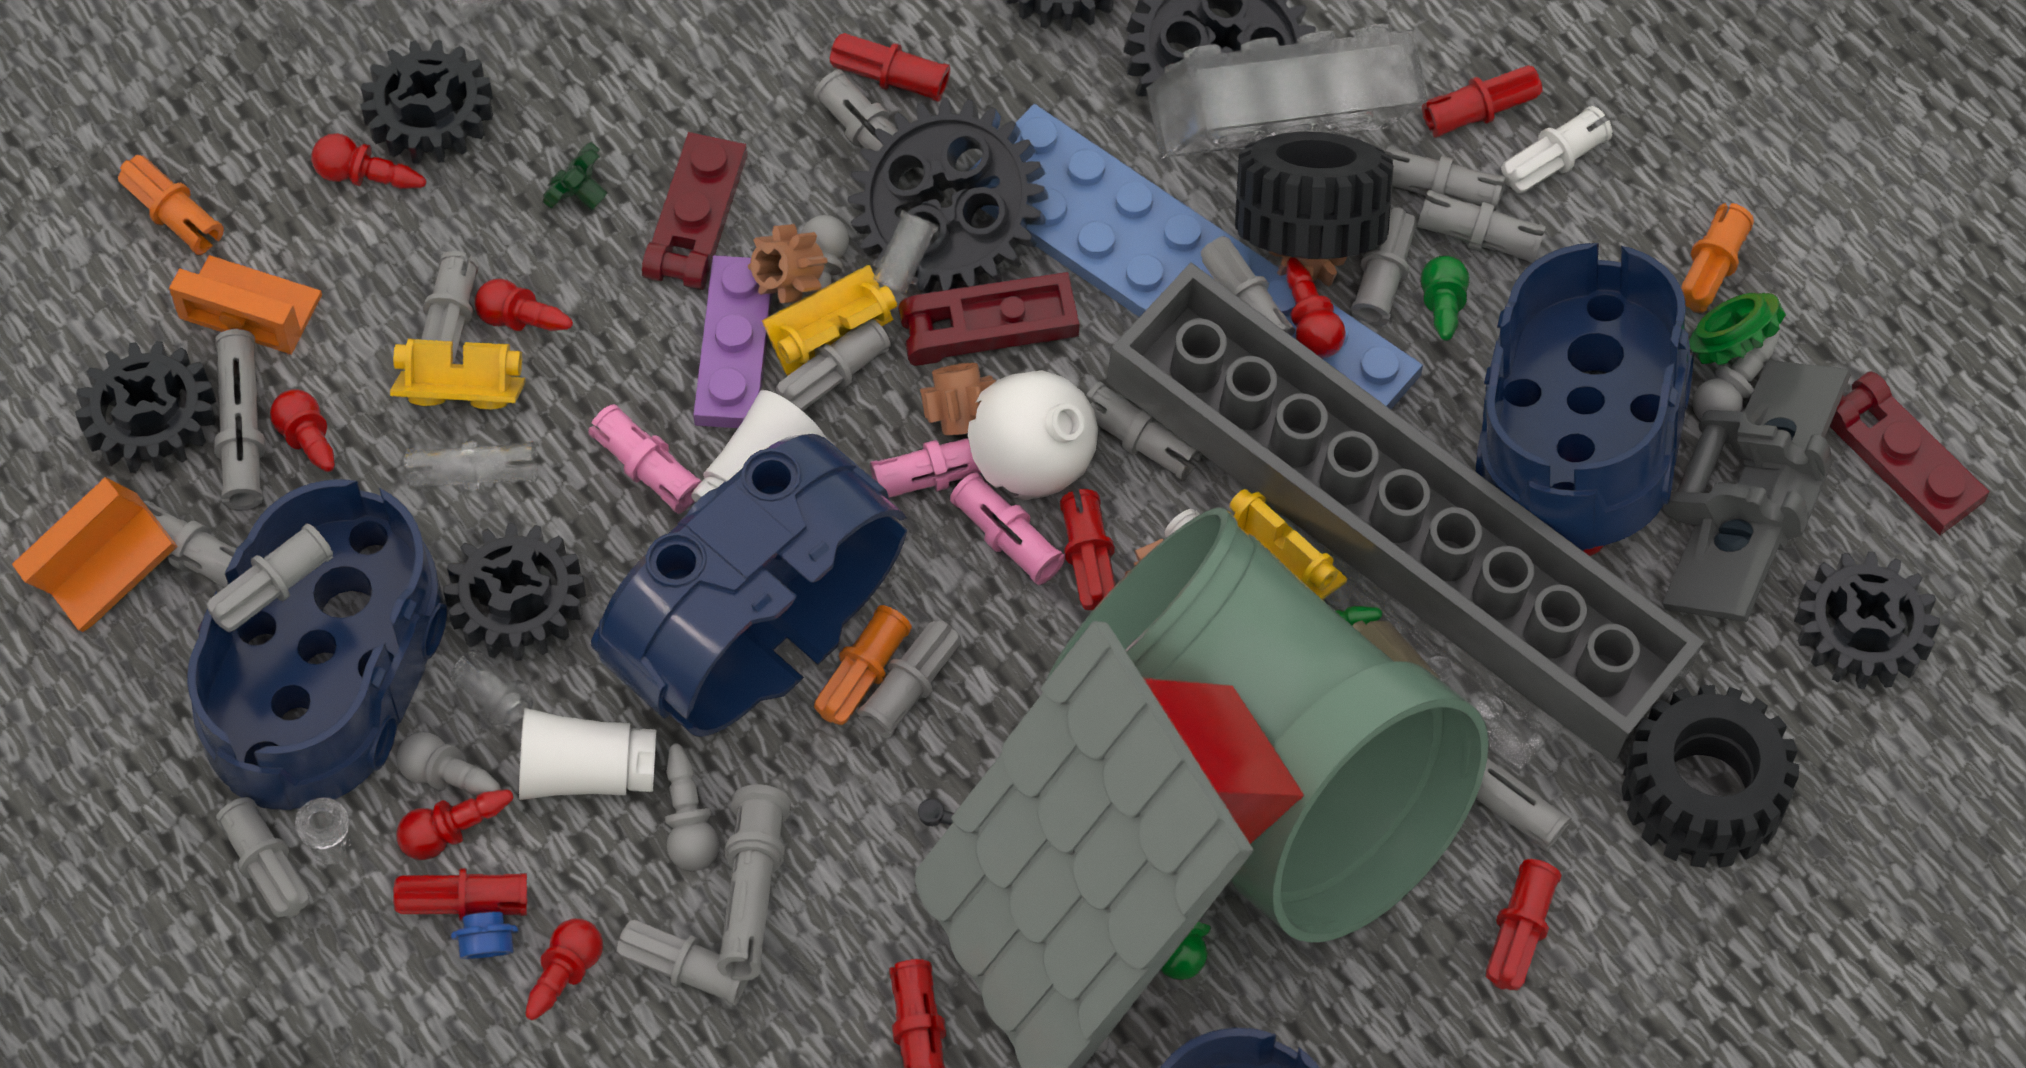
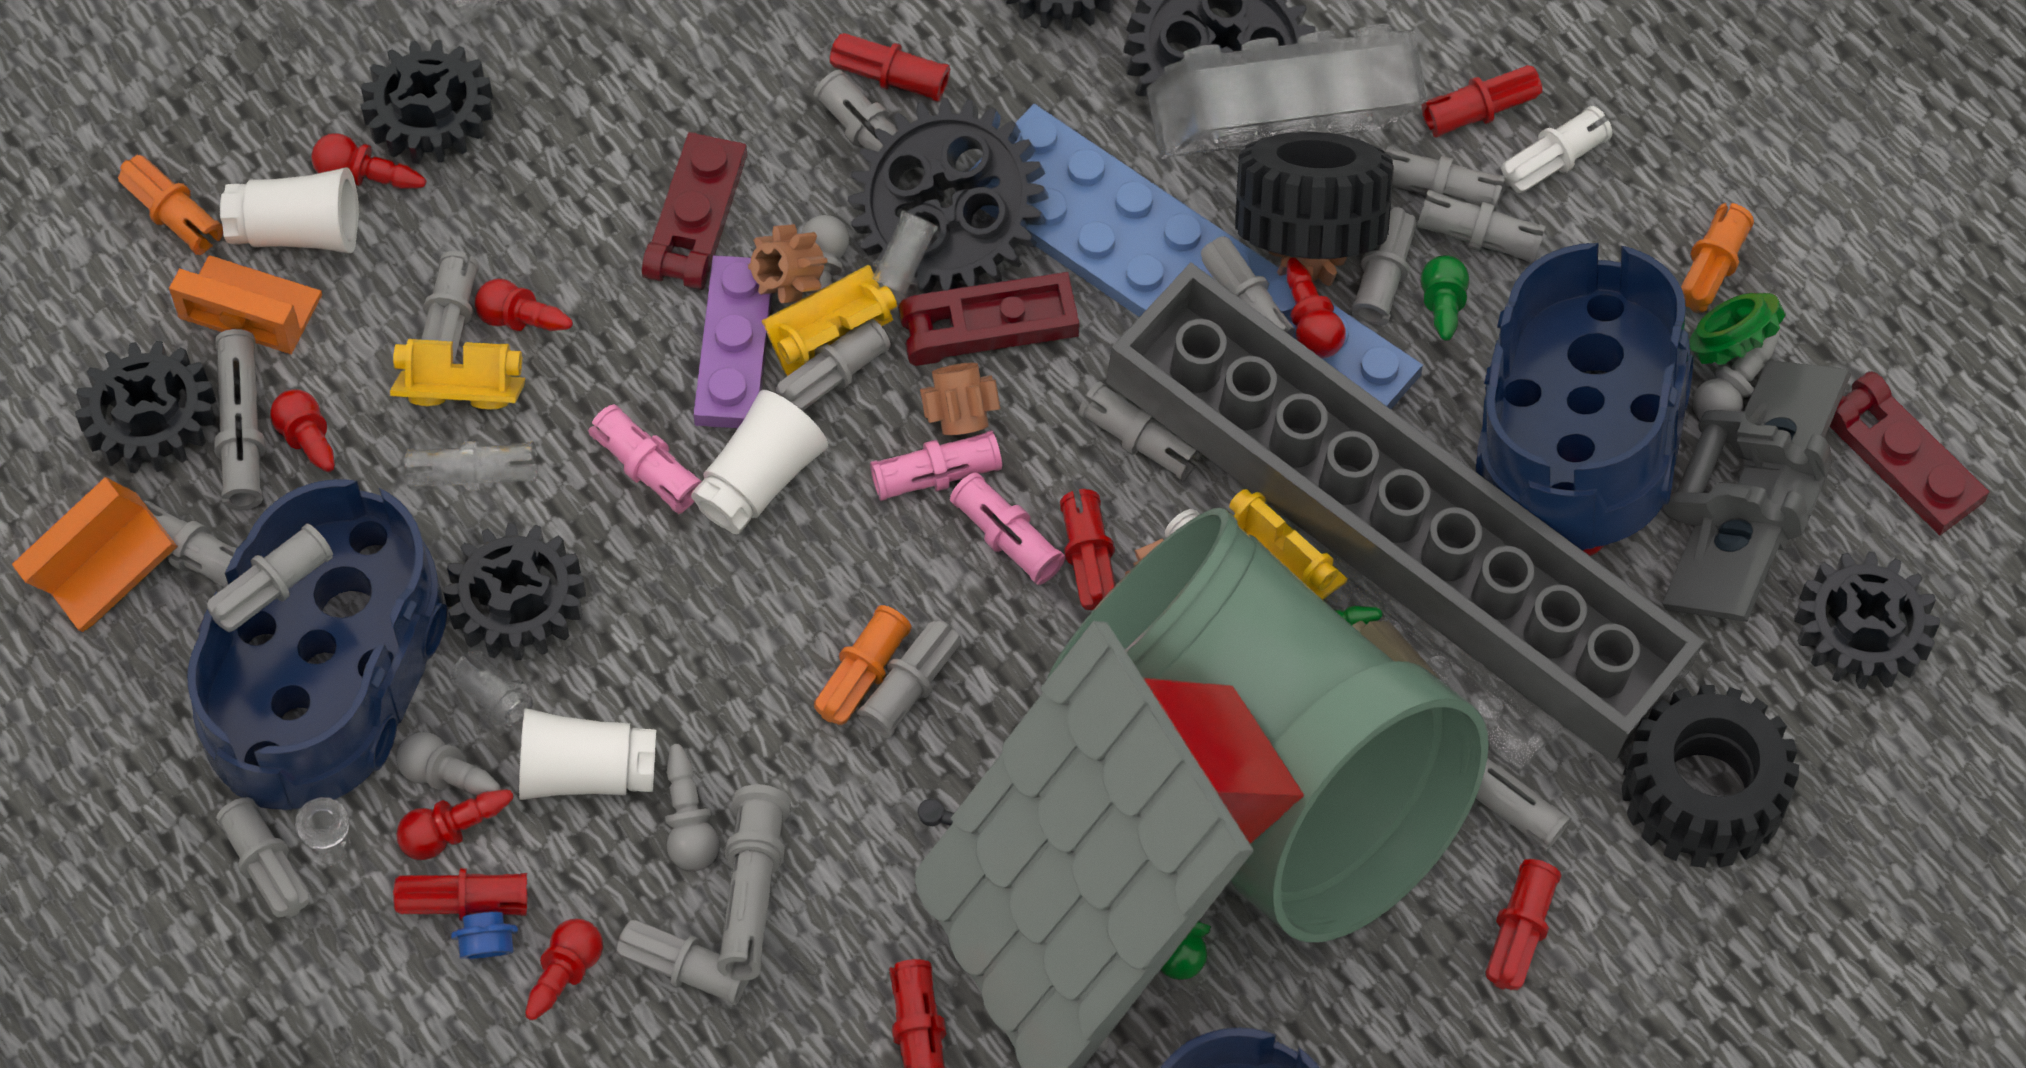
dark green plant [542,141,608,210] -> none
dark blue piece [591,434,907,737] -> none
white cylinder [968,370,1098,500] -> none
none -> white plant [220,167,359,253]

